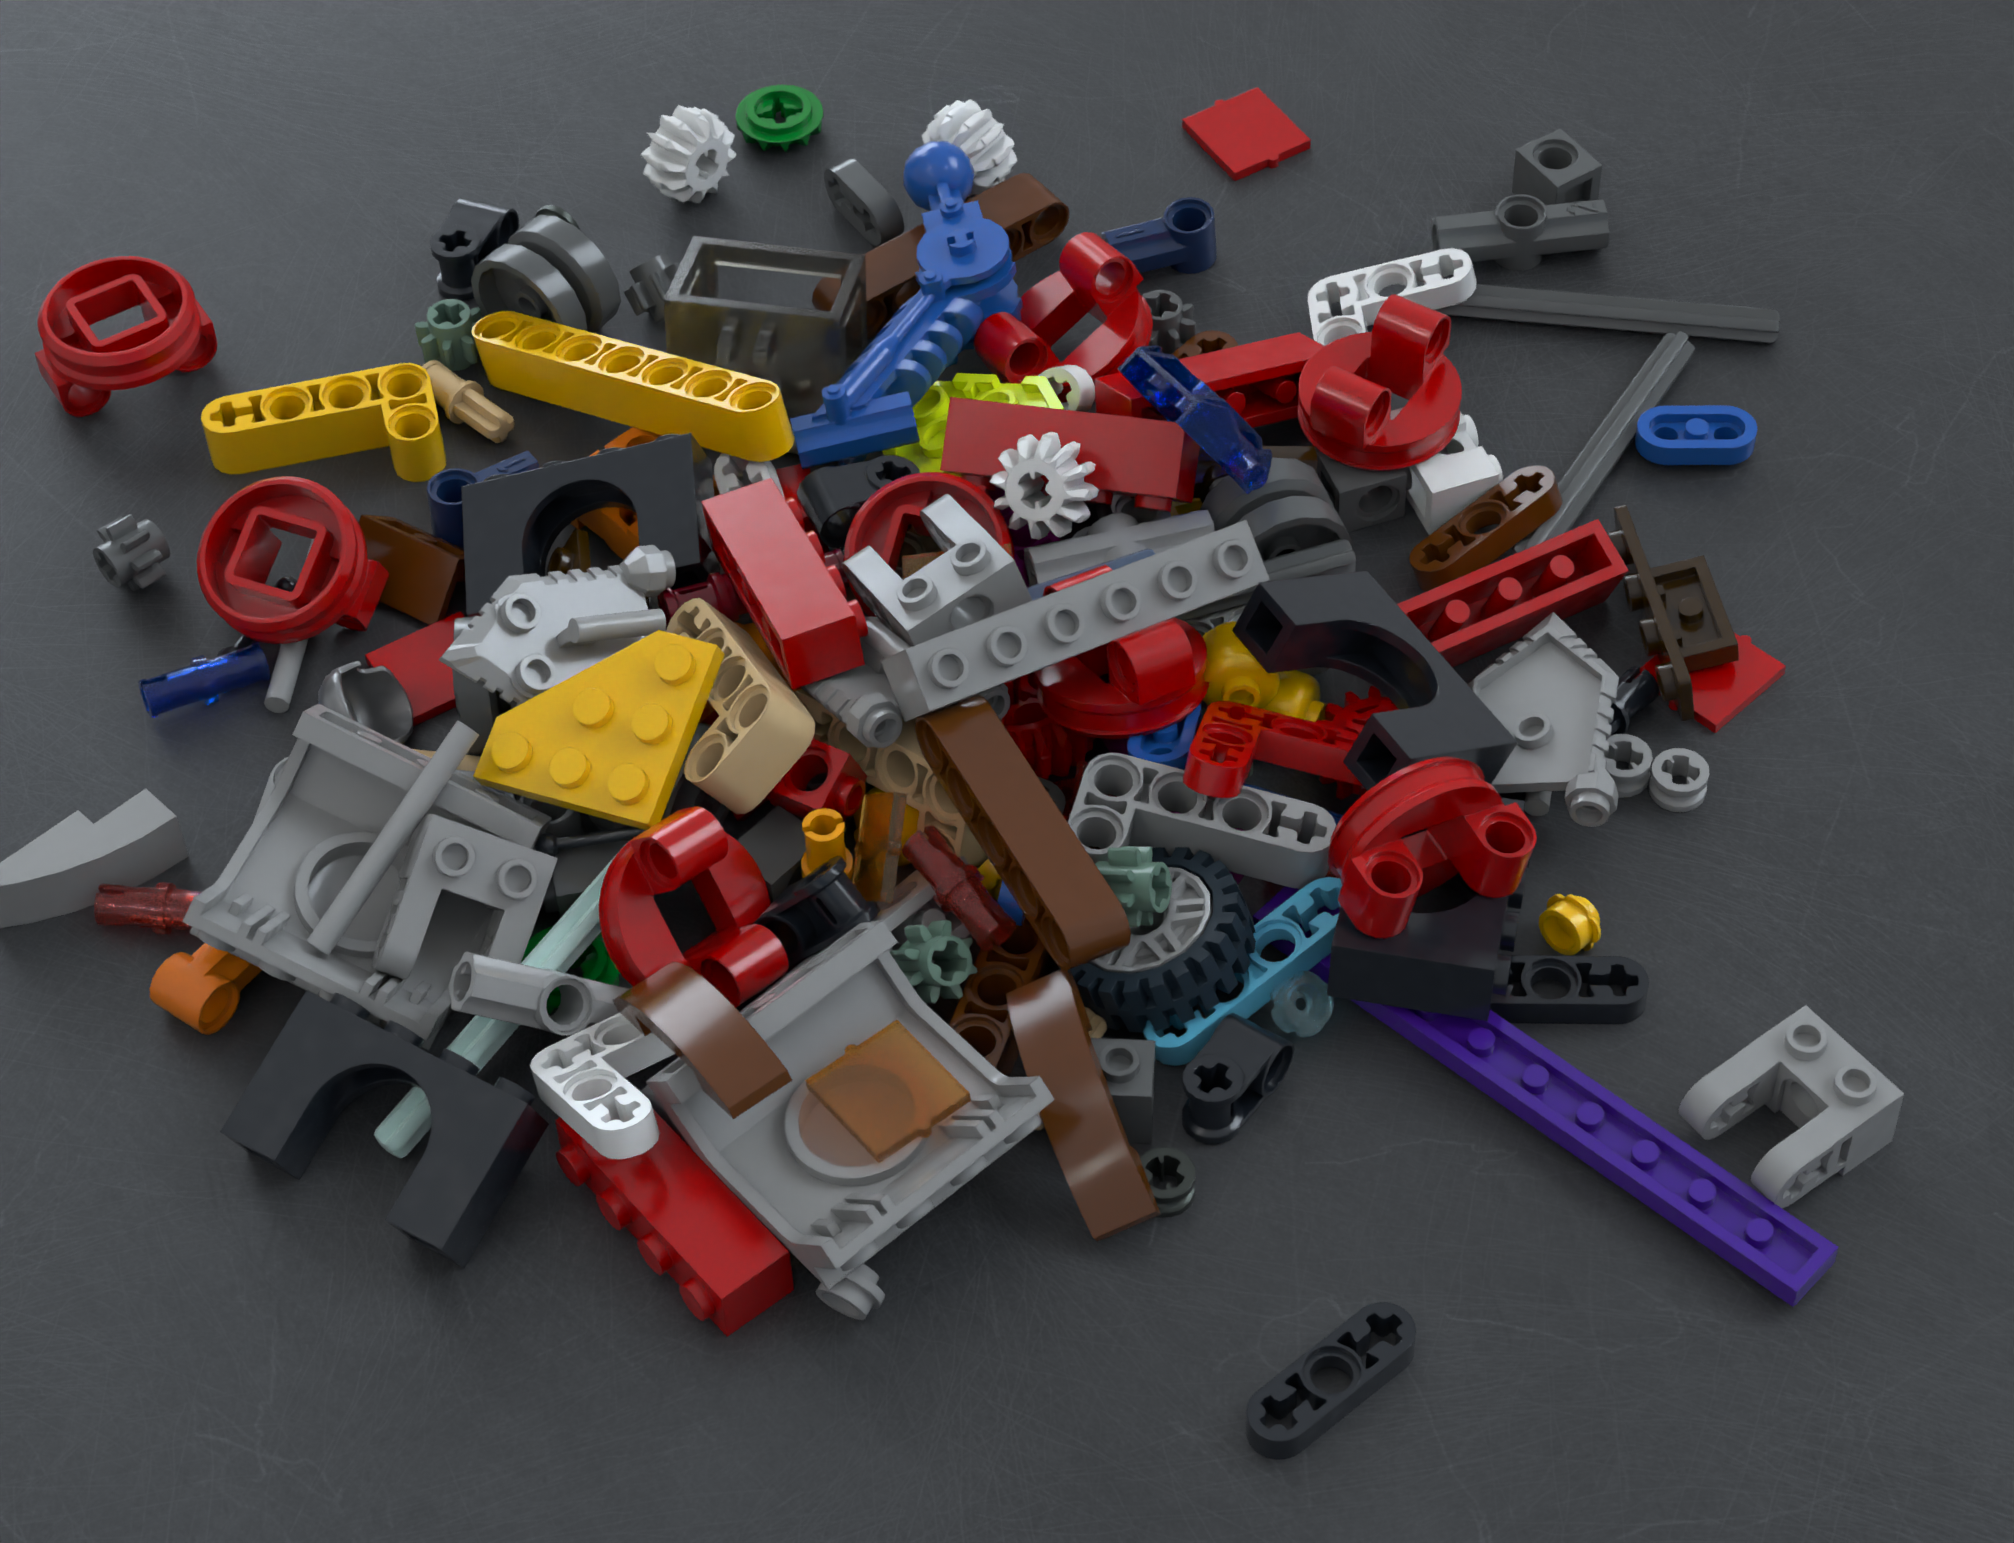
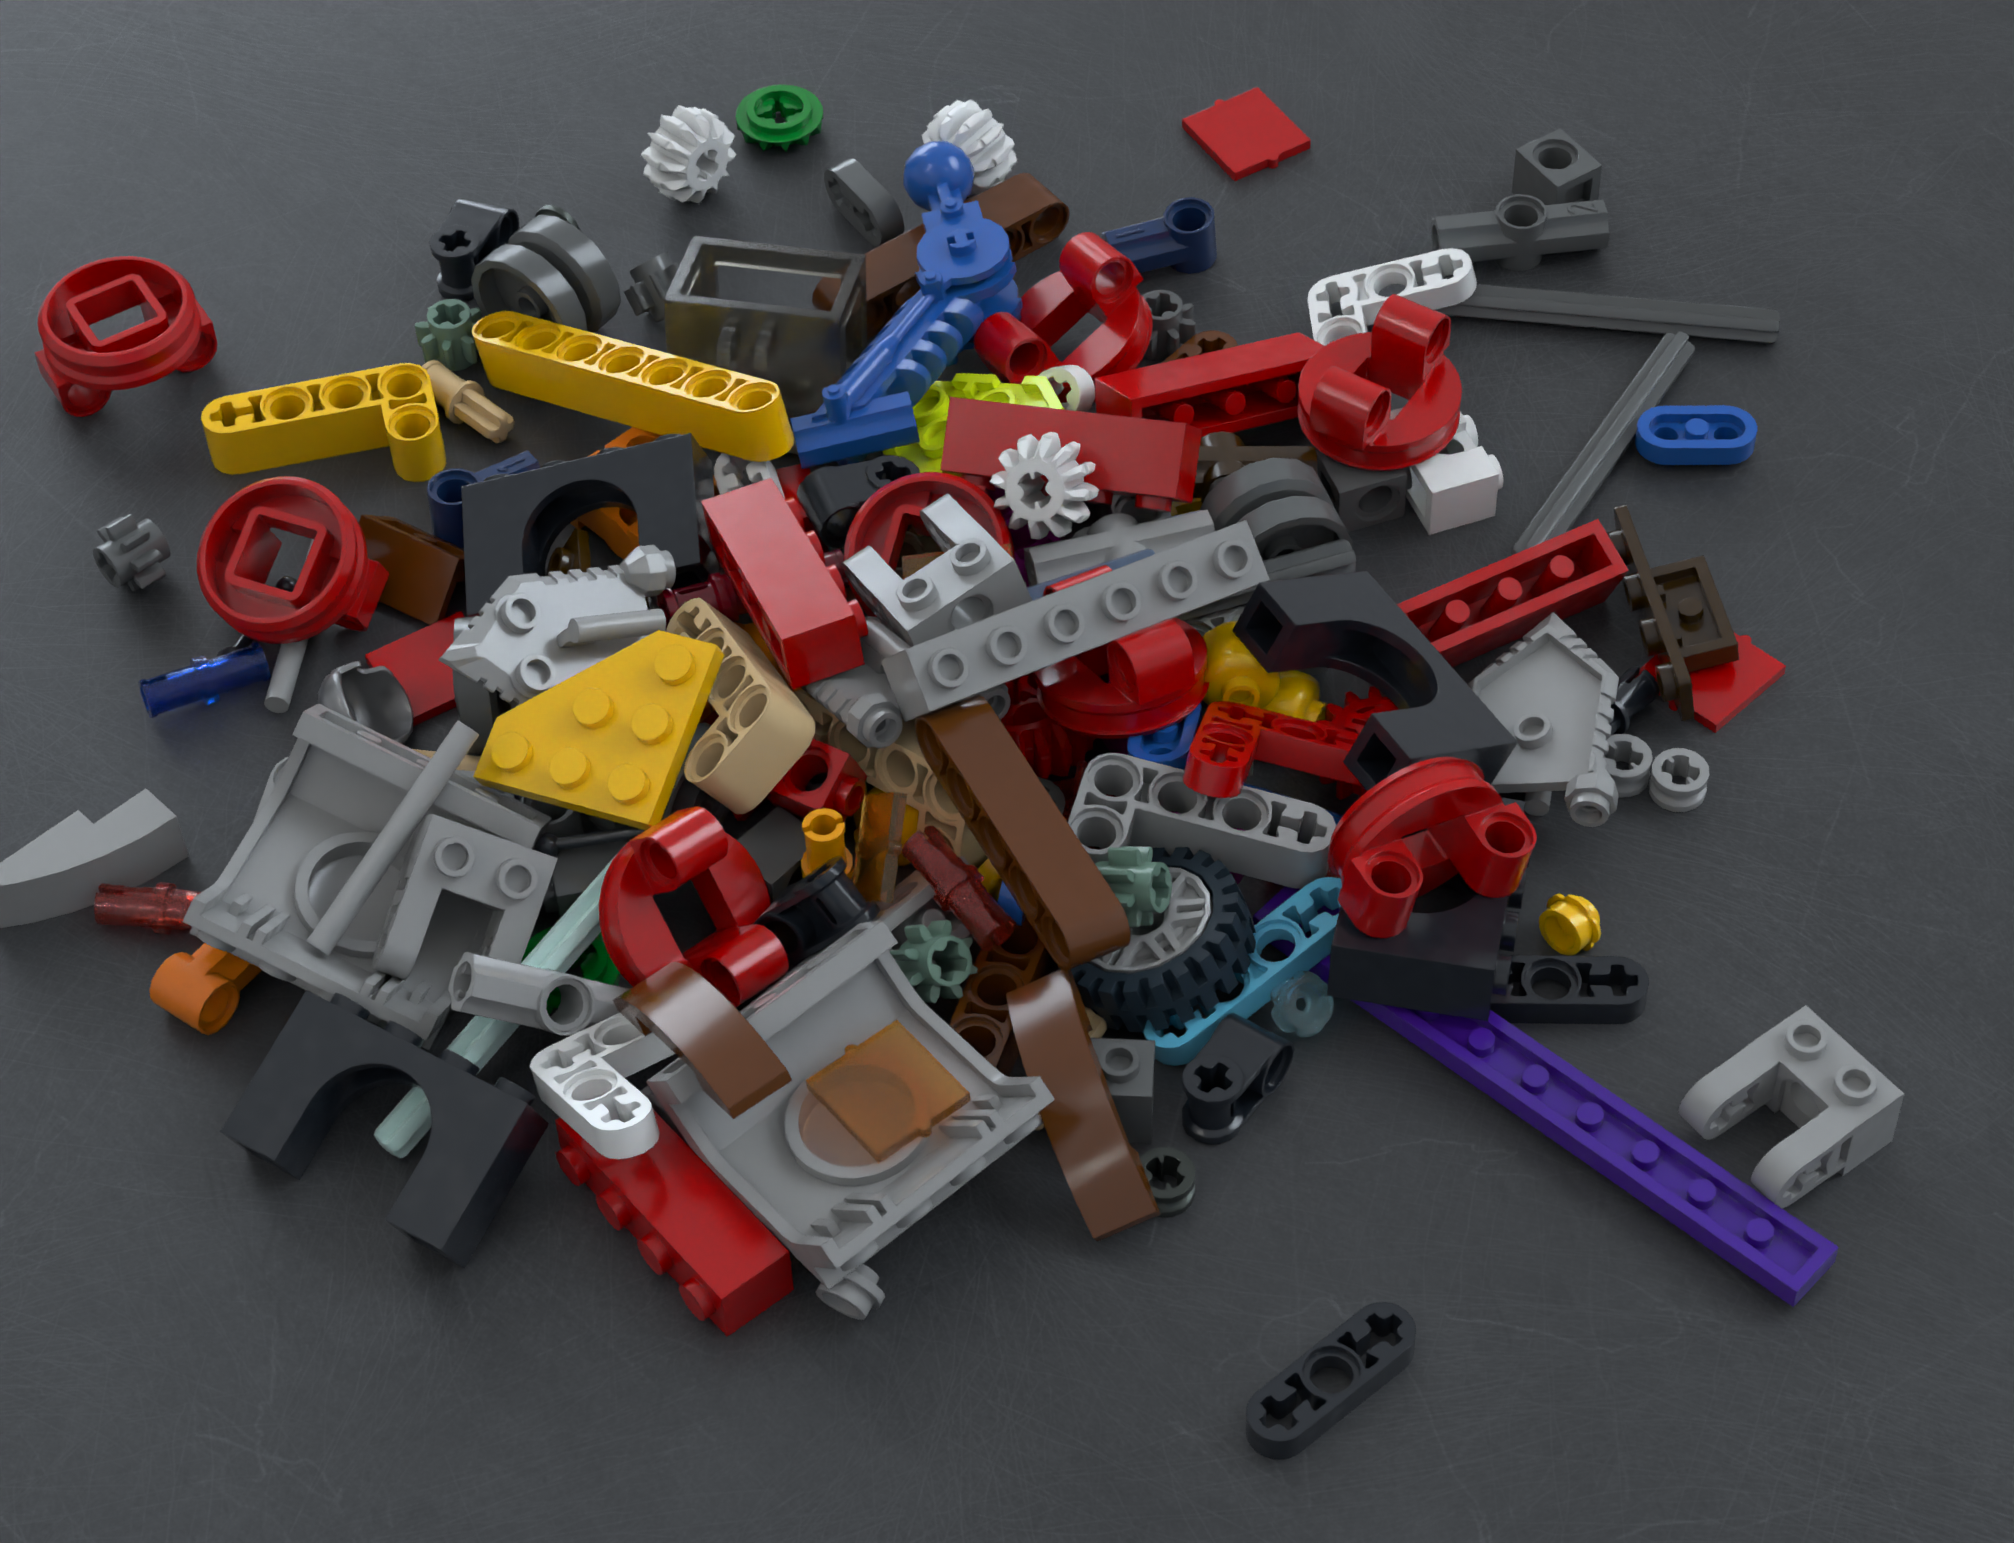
clear blue plate [1118,345,1272,494] -> none
reddish brown beam [1409,465,1562,592] -> none

